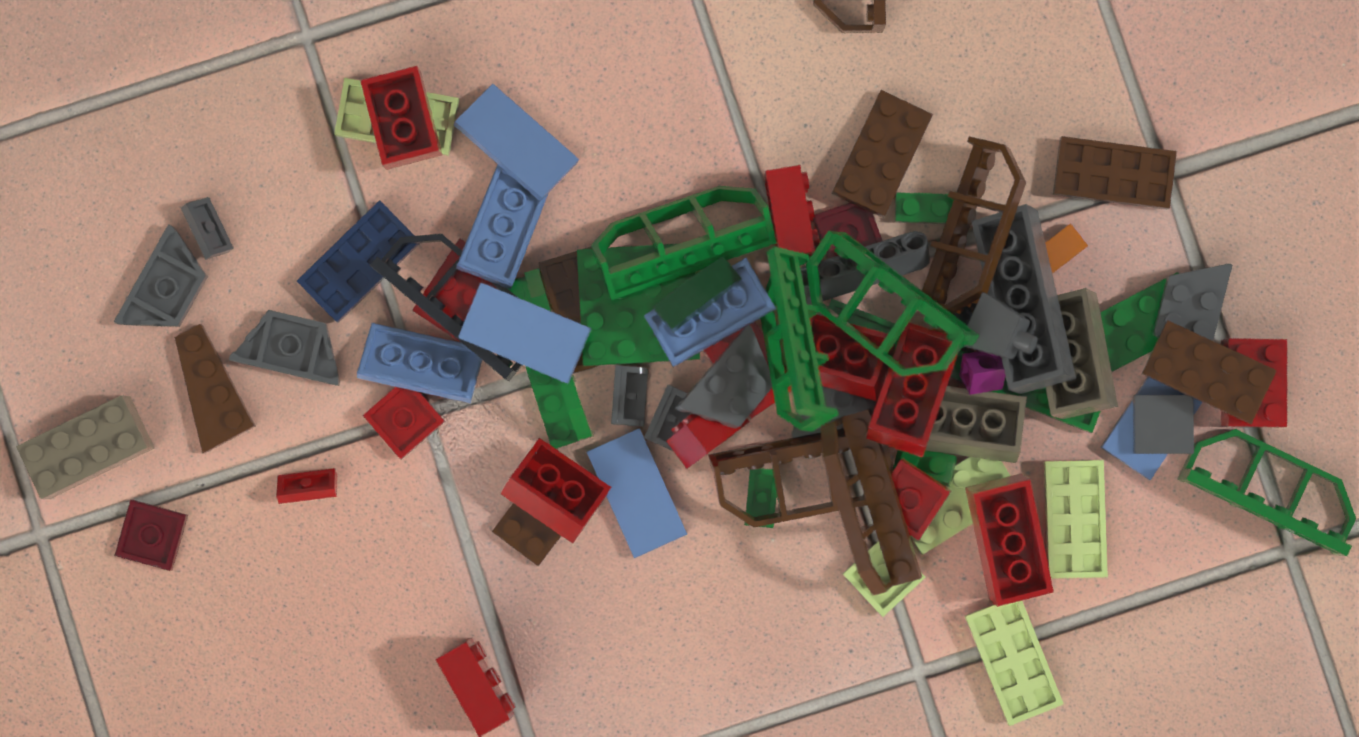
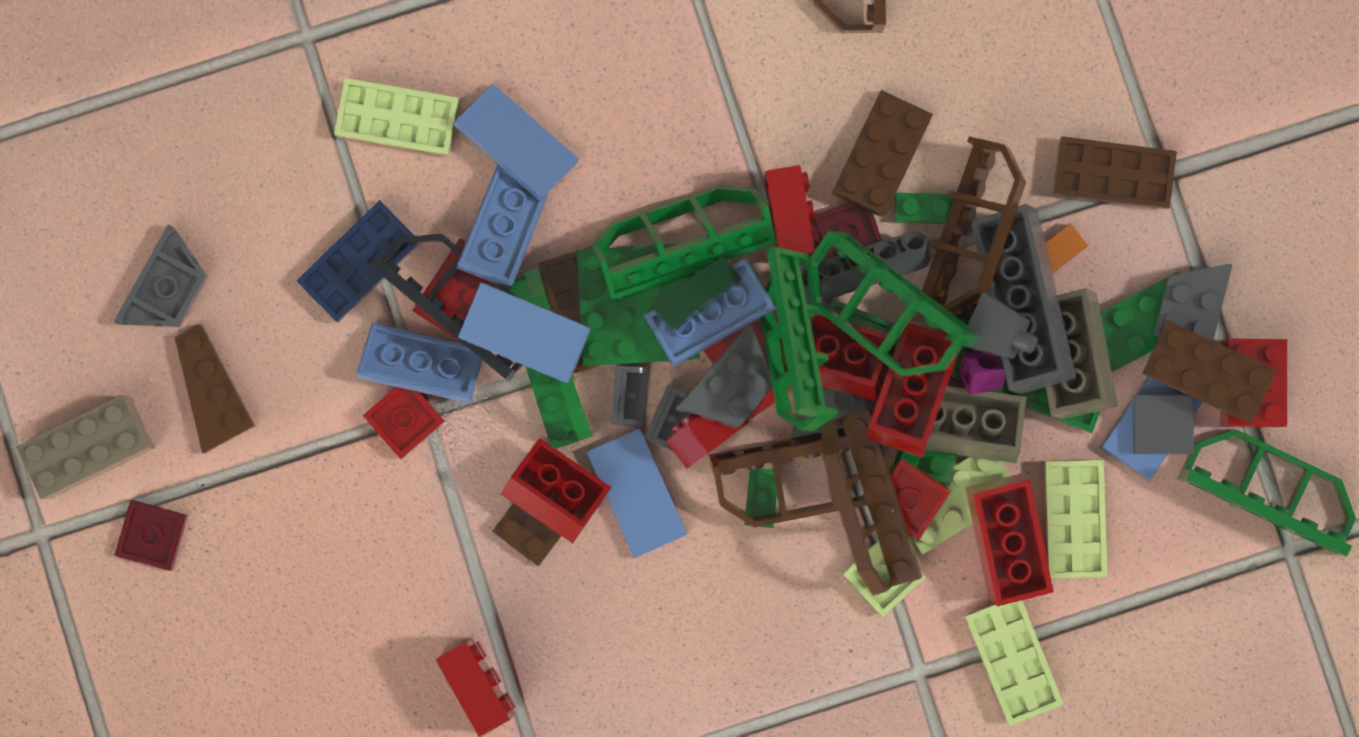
dark grey plate [181,197,234,260] -> none
dark grey wing [229,310,340,386] -> none
red plate [276,468,337,504] -> none
red brick [360,66,443,170] -> none

